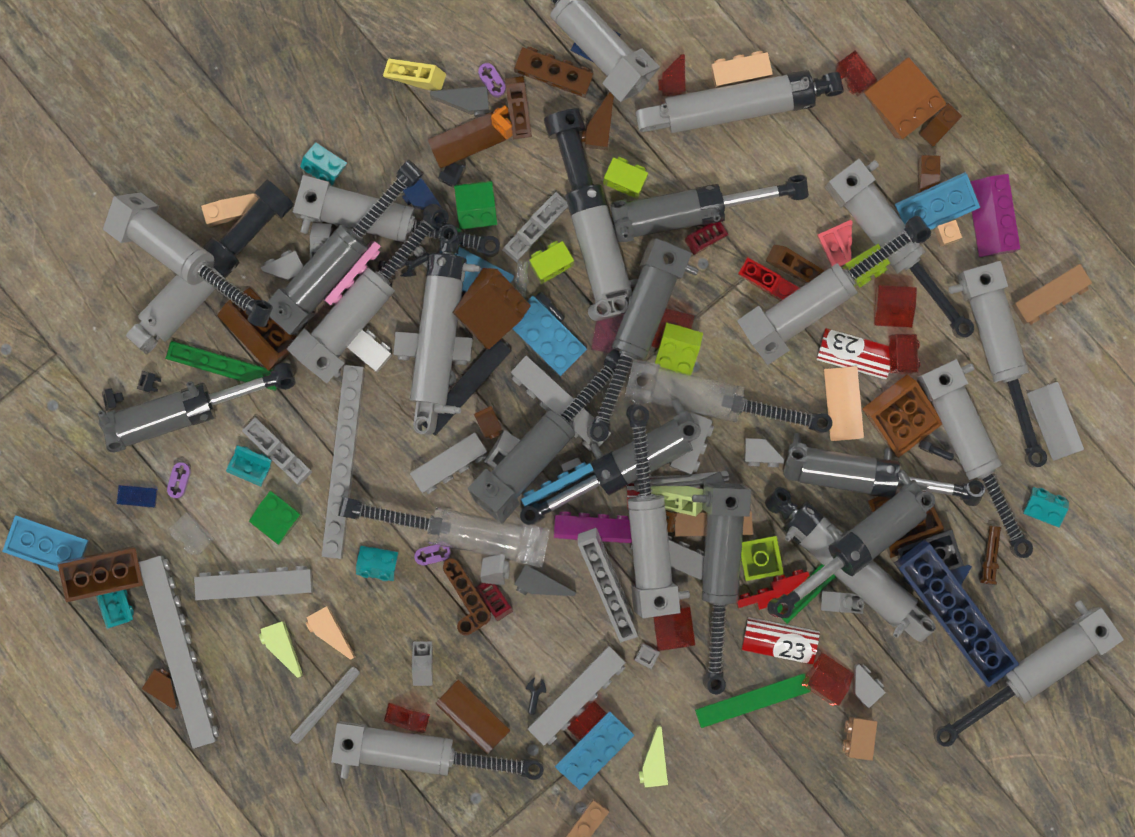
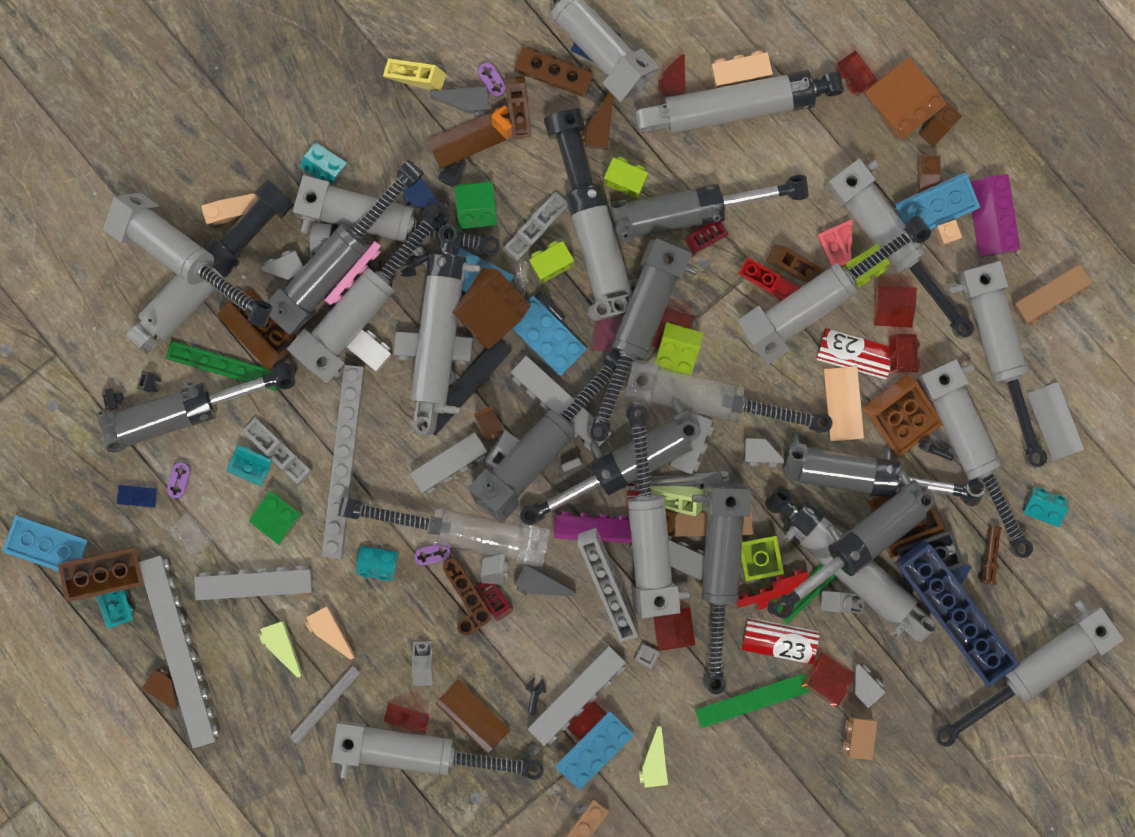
dark azure plate [521,462,594,507] -> none

